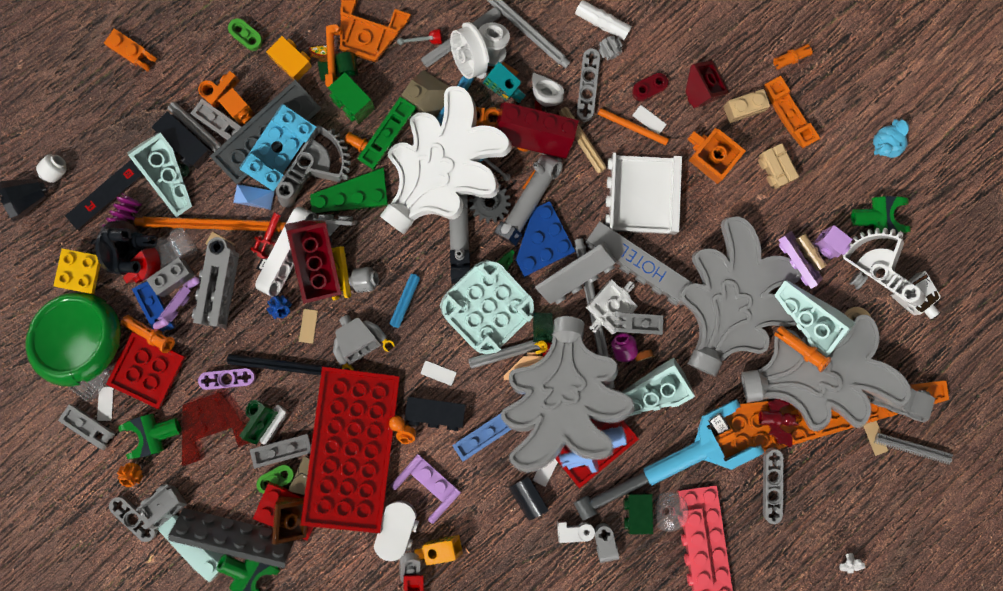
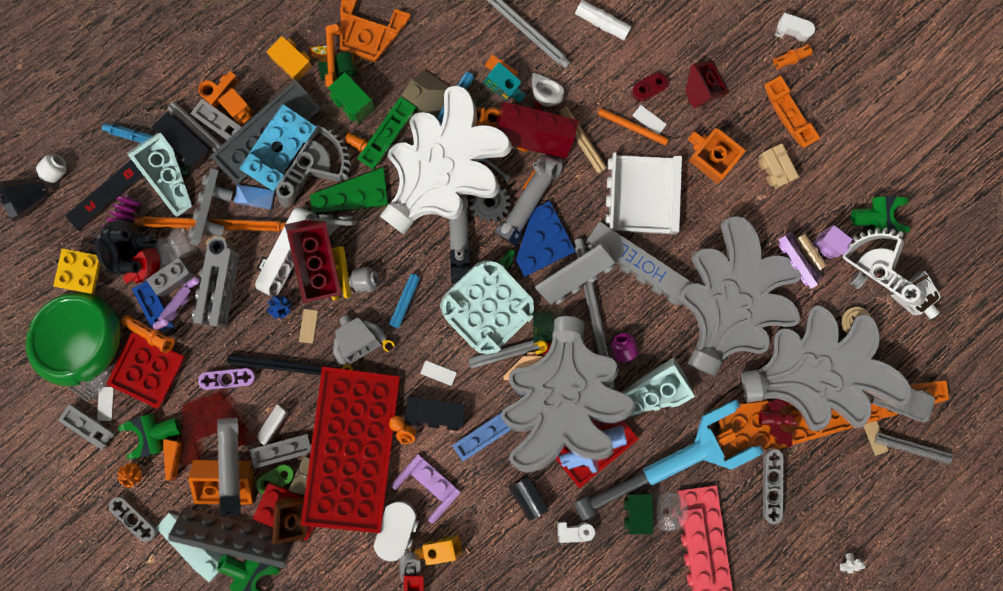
orange hinge [103,28,157,72] -> none
light grey hinge [136,484,187,529] -> none
bright green plate [228,19,263,51] -> none
dark green plate [239,400,278,445] -> none
red piece [250,212,281,259] -> none
hinge [397,29,442,45] -> none
light grey axle [421,7,501,67] -> none
white piece [450,22,510,79] -> none
white sticker [533,459,558,487] -> none
light grey beam [576,48,600,122] -> none
white plate [586,280,638,334] -> none
light grey piece [594,523,619,563] -> none
light grey gear [599,35,623,60] -> none
light grey hinge [614,312,663,335] -> none
dark orange tile [635,349,654,363] -> none
sticker [708,413,731,435] -> none
tan brick [724,89,770,123] -> none
orange pin [774,326,832,372] -> none
light aqua wedge [775,280,856,357] -> none
medium azure hair [873,119,909,158] -> none
none -> dark azure piece [102,123,154,143]
none -> orange slope [163,439,184,481]
none -> light grey plate [188,168,233,246]
none -> orange slope [188,460,254,505]
none -> light grey piece [217,418,241,517]
none -> white leg [775,13,815,42]

